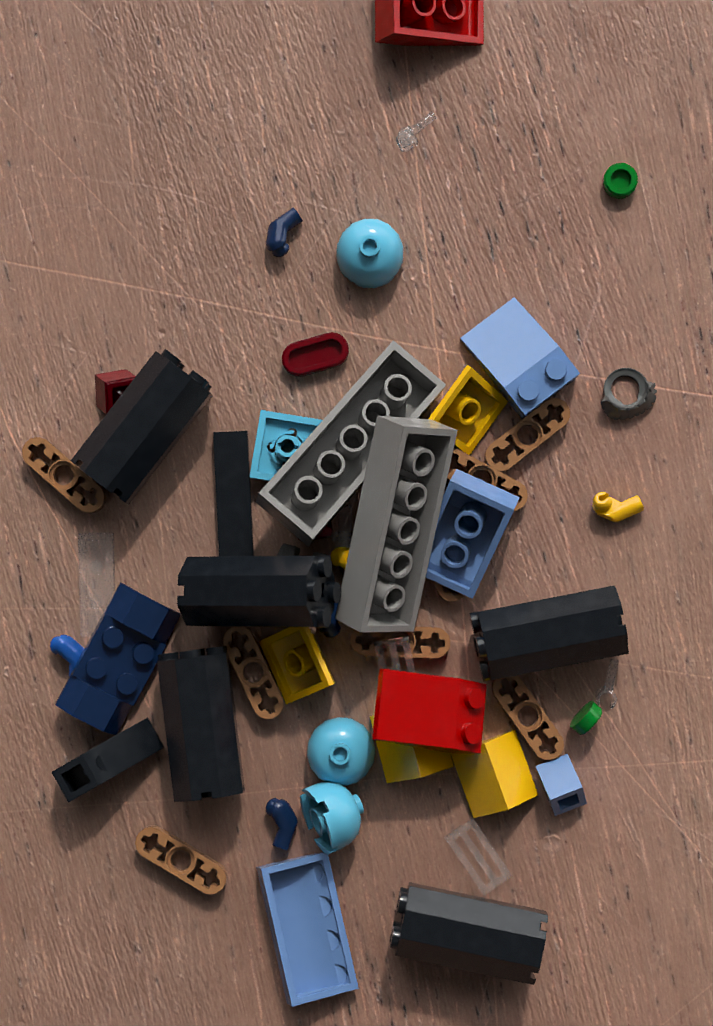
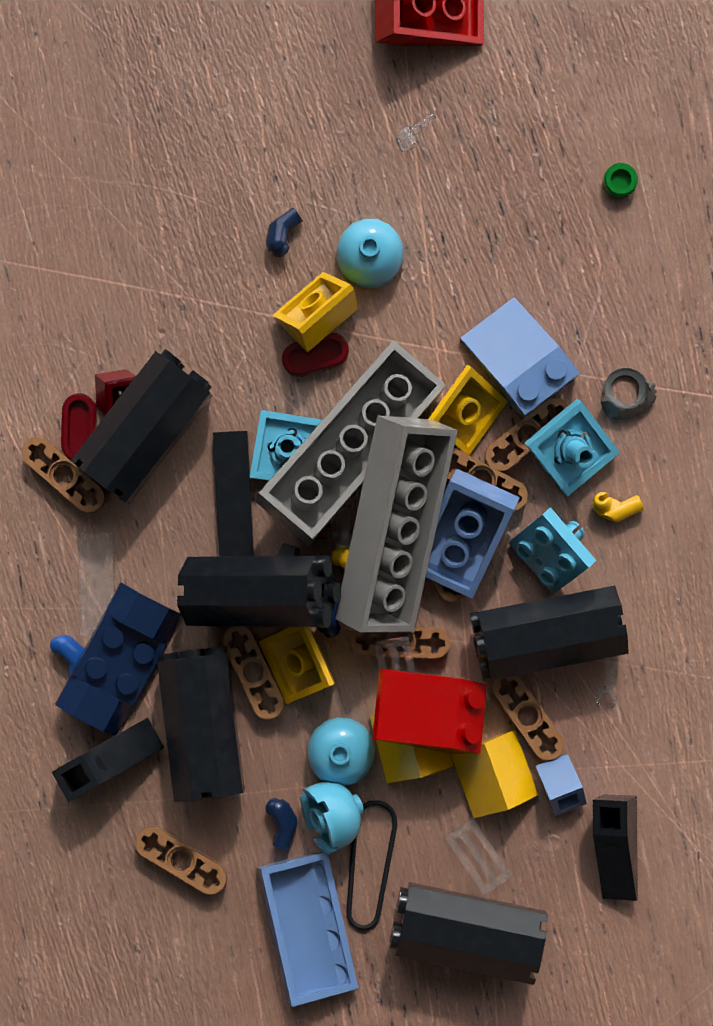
green tile [570,701,602,735] -> none
none -> dark red tile [61,393,98,460]
none -> yellow slope [272,272,358,353]
none -> black piece [346,800,398,930]
none -> medium azure plate [509,507,597,595]
none -> medium azure plate [524,399,620,497]
none -> black slope [593,794,638,901]

